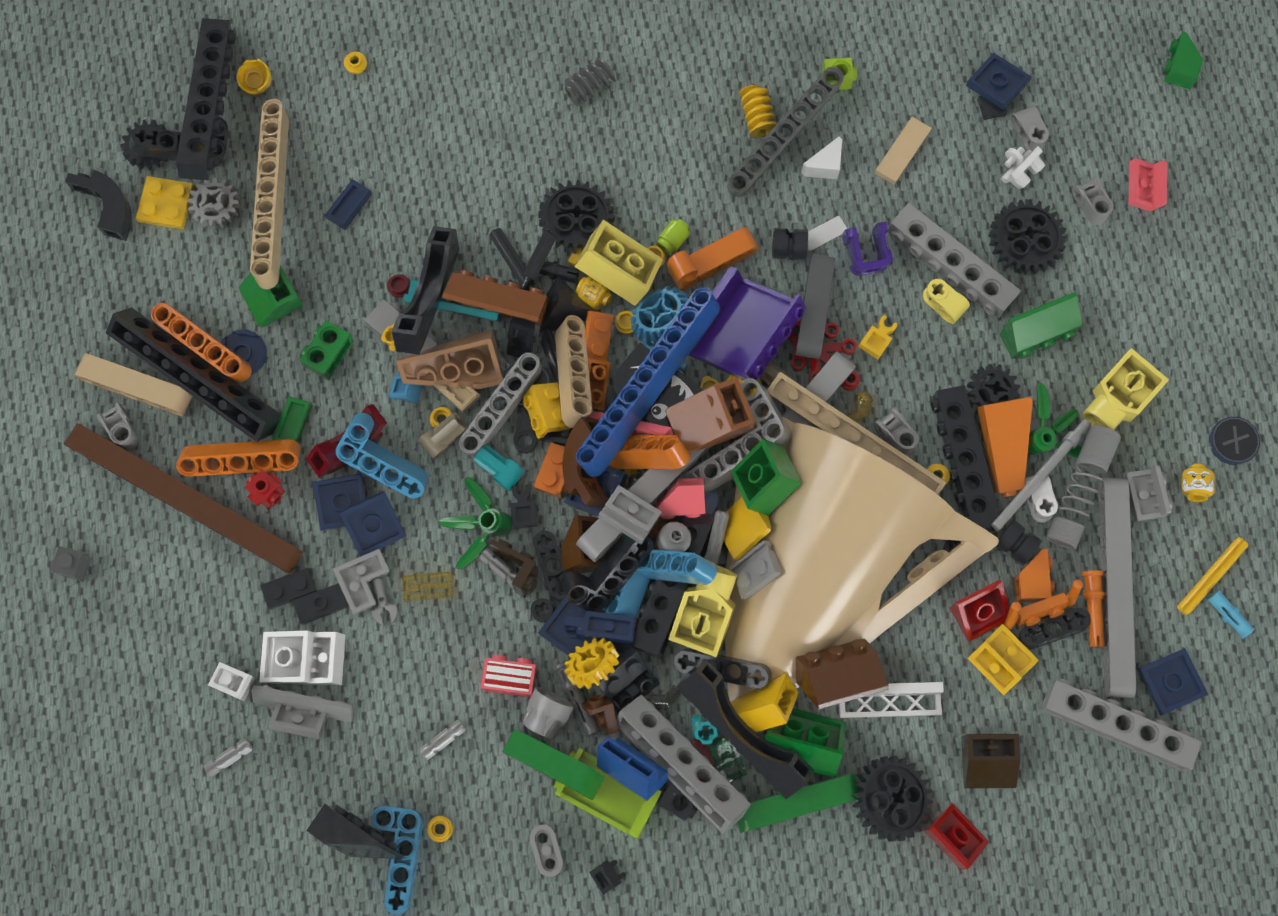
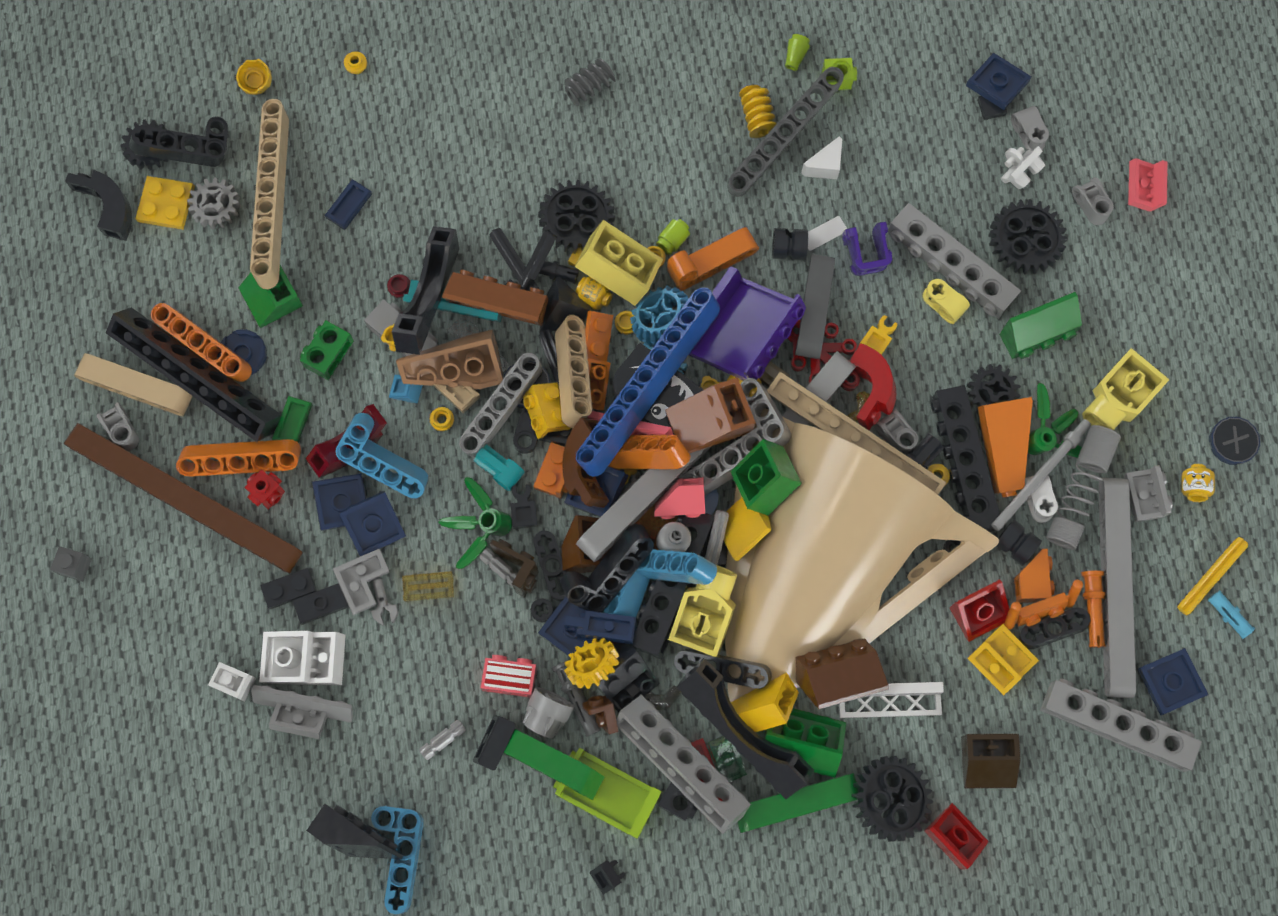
black brick [176,18,236,180] -> none
light grey axle [204,739,253,776] -> none
dark tan piece [418,412,468,460] -> none
yellow plate [427,816,453,842] -> none
black plate [507,317,535,358] -> none
light grey plate [529,825,564,877] -> none
blue piece [597,737,668,801] -> none
light grey plate [598,485,662,544] -> none
teal piece [691,715,719,744] -> none
light grey plate [731,540,782,599] -> none
tan tile [875,117,932,185] -> none
green slope [1163,31,1203,90] -> none
none -> black slope [473,715,516,771]
none -> lime cone [785,34,810,71]
none -> red arch [849,343,897,431]
none -> black piece [906,433,944,470]

